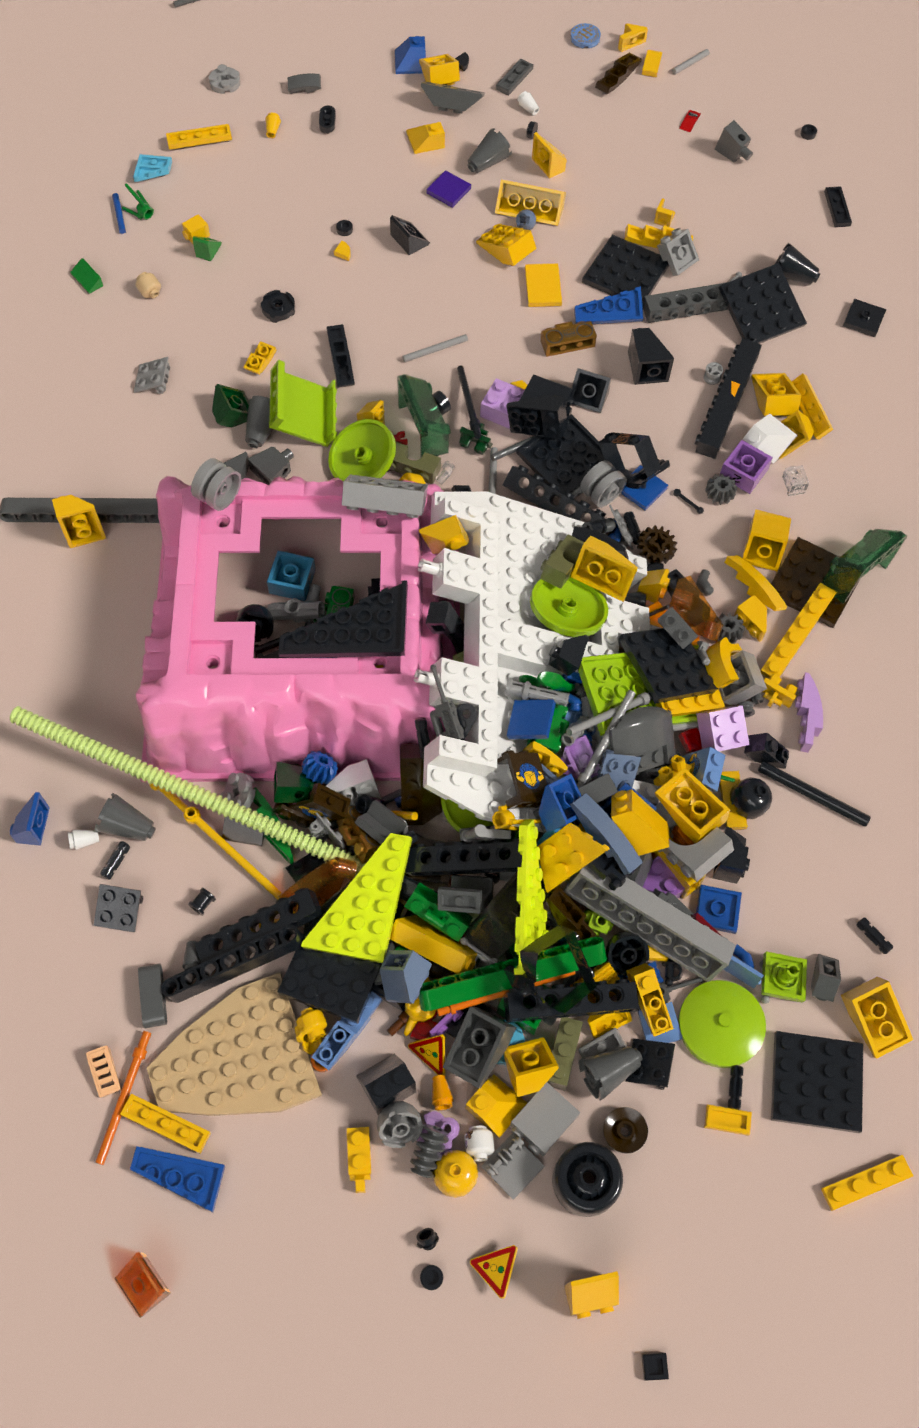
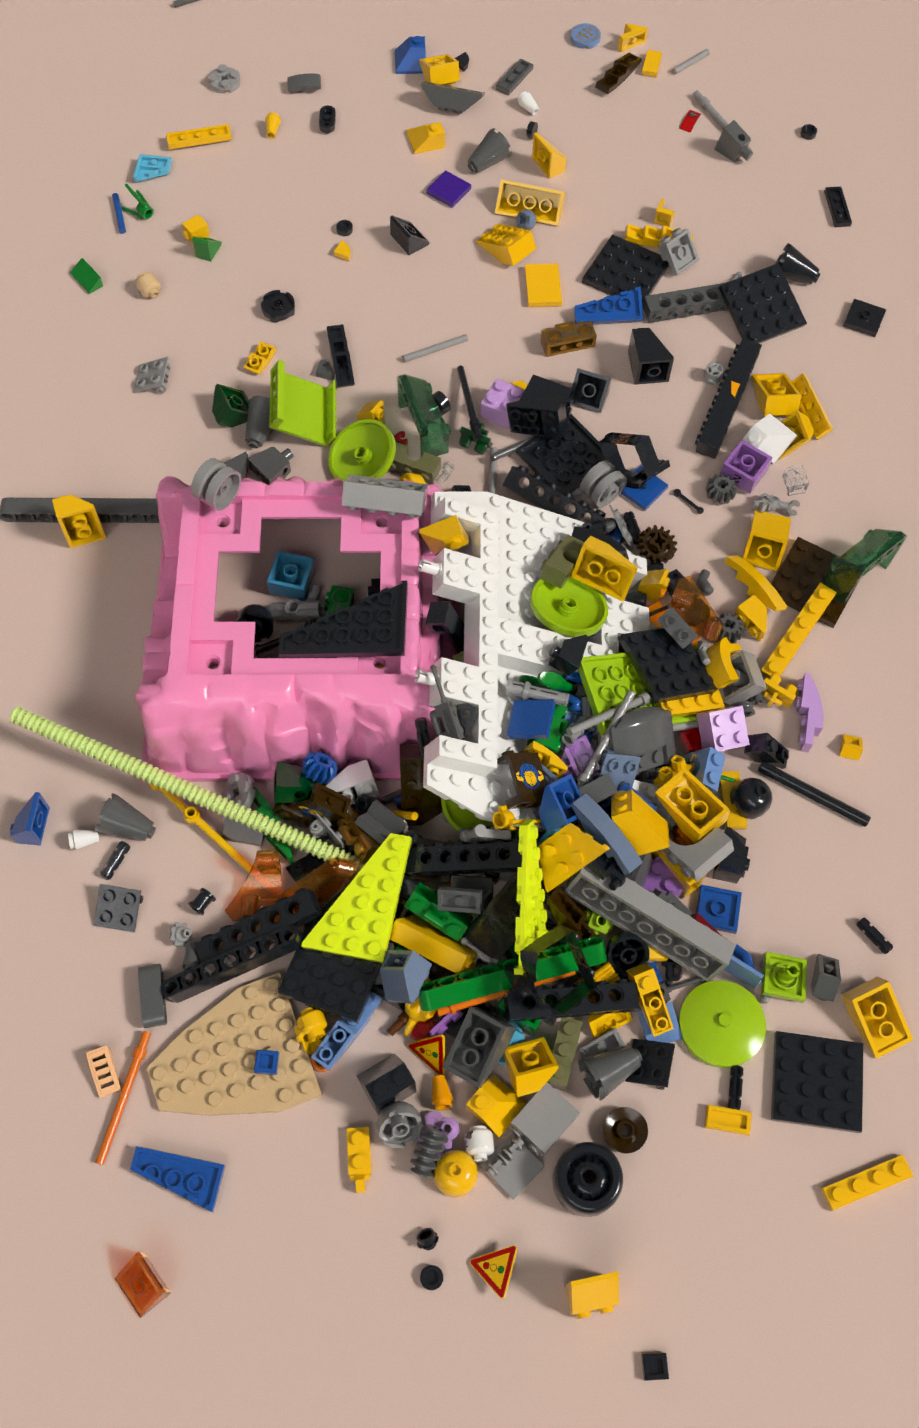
yellow plate [120,1094,211,1154] -> none
none -> light grey plant [169,922,191,947]
none -> clear orange panel [225,849,283,921]
none -> blue tile [254,1050,280,1075]
none -> dark grey tile [316,360,333,380]
none -> light grey bar [693,90,752,151]
none -> light grey piece [752,493,800,516]
none -> yellow slope [840,734,863,760]

